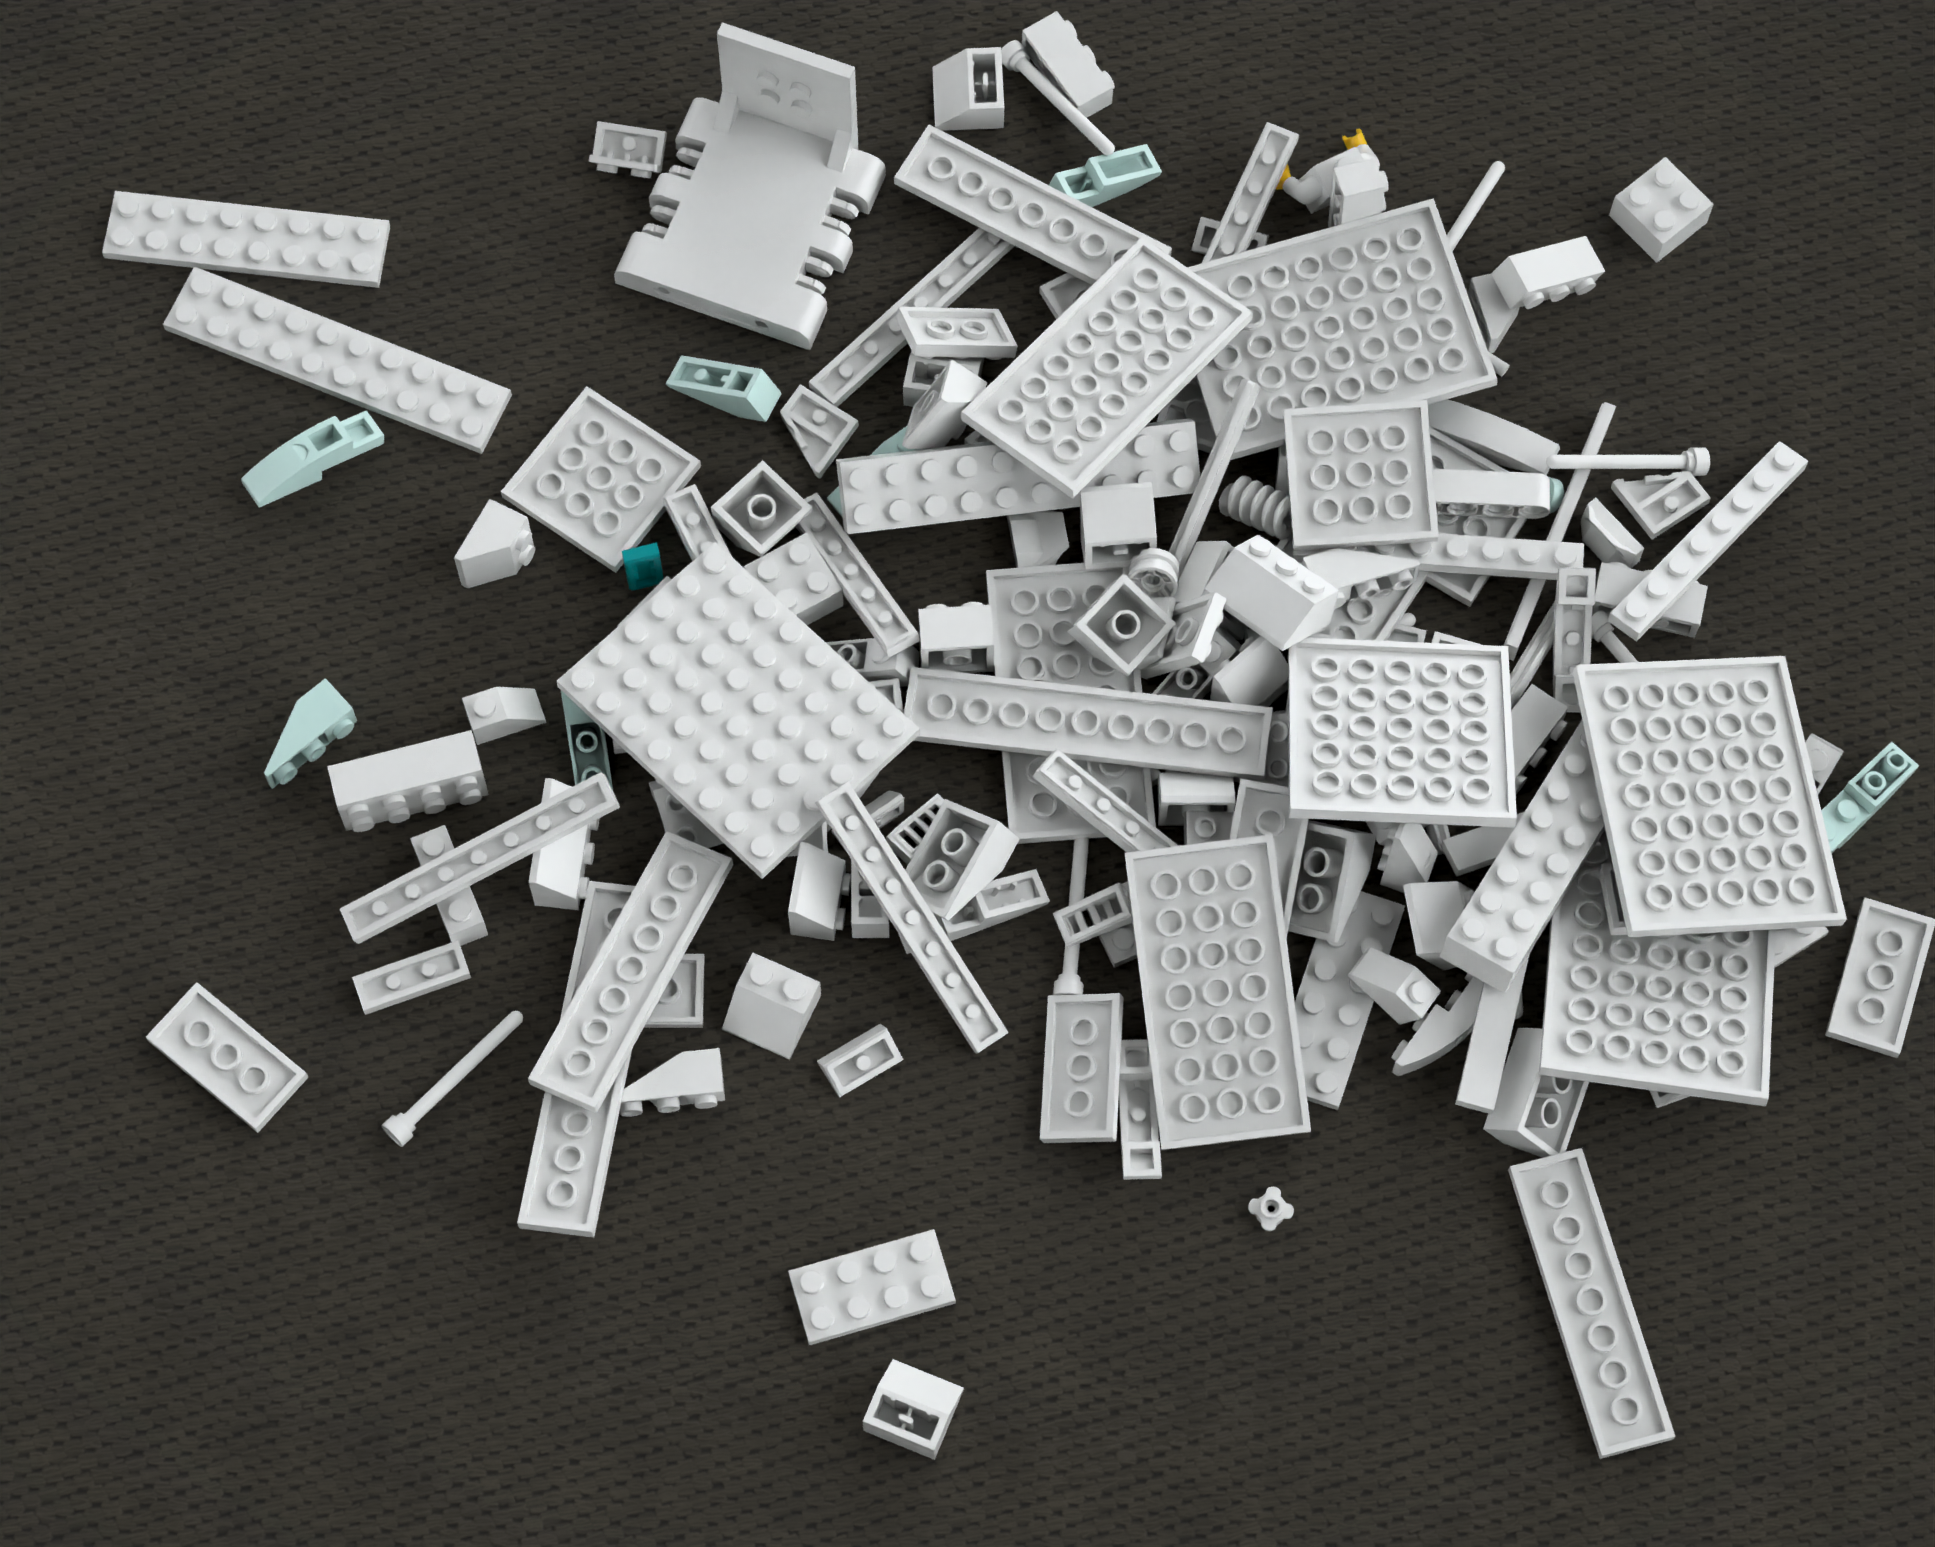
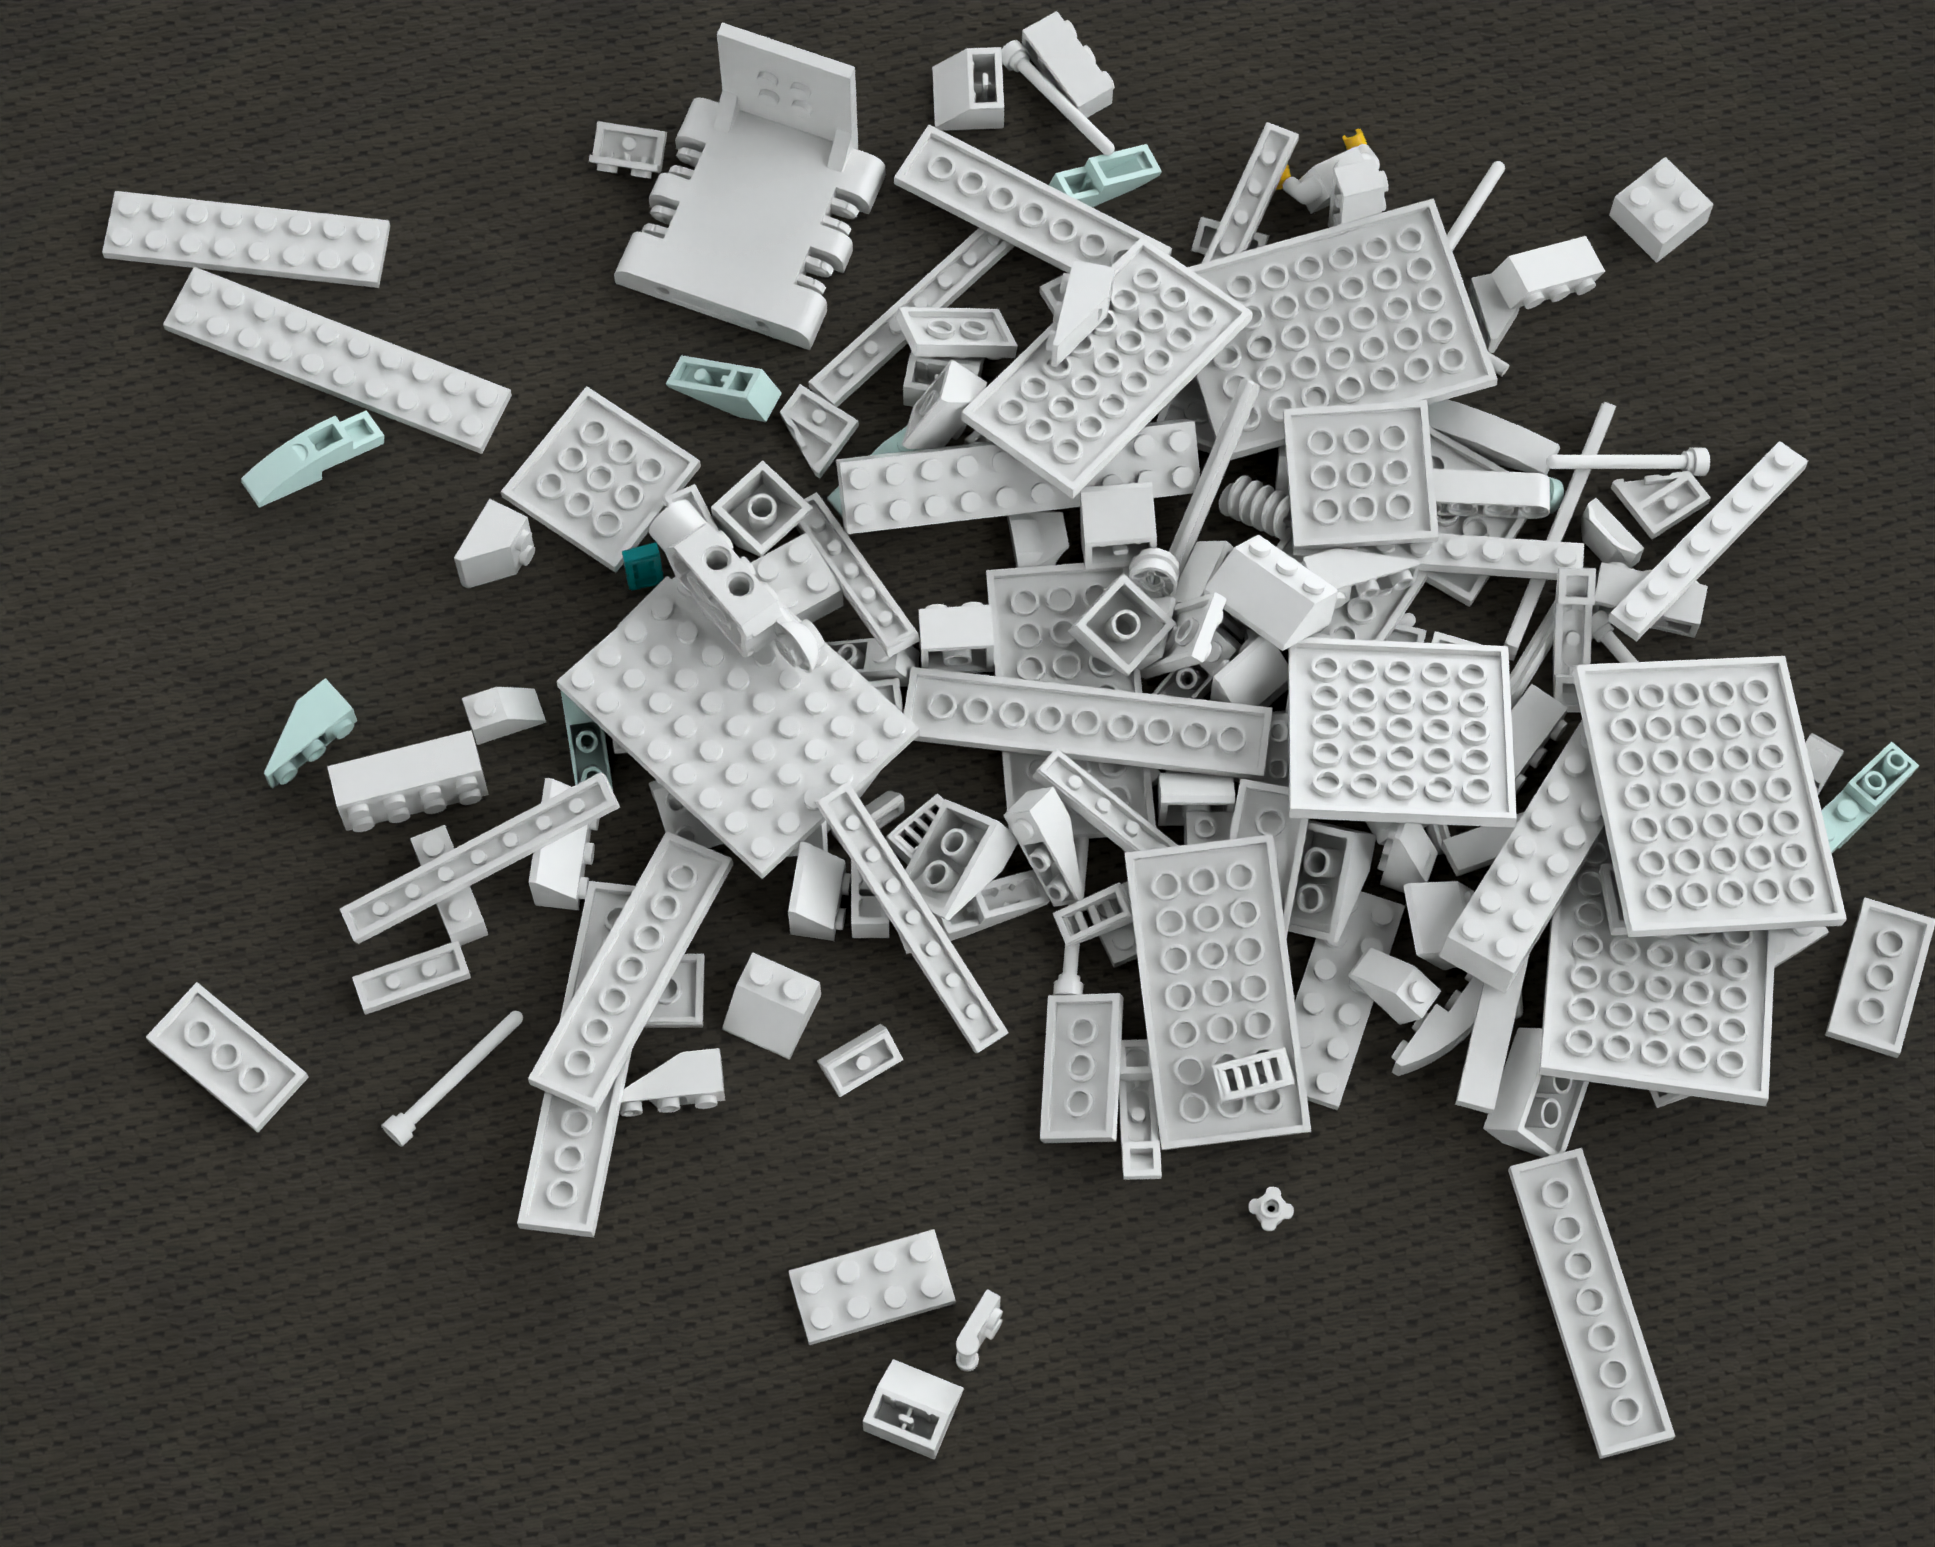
none -> white brick [649,500,825,673]
none -> white plate [956,1289,1003,1371]
none -> white slope [1004,786,1083,907]
none -> white slope [1046,260,1115,367]
none -> white slope [1212,1047,1295,1104]

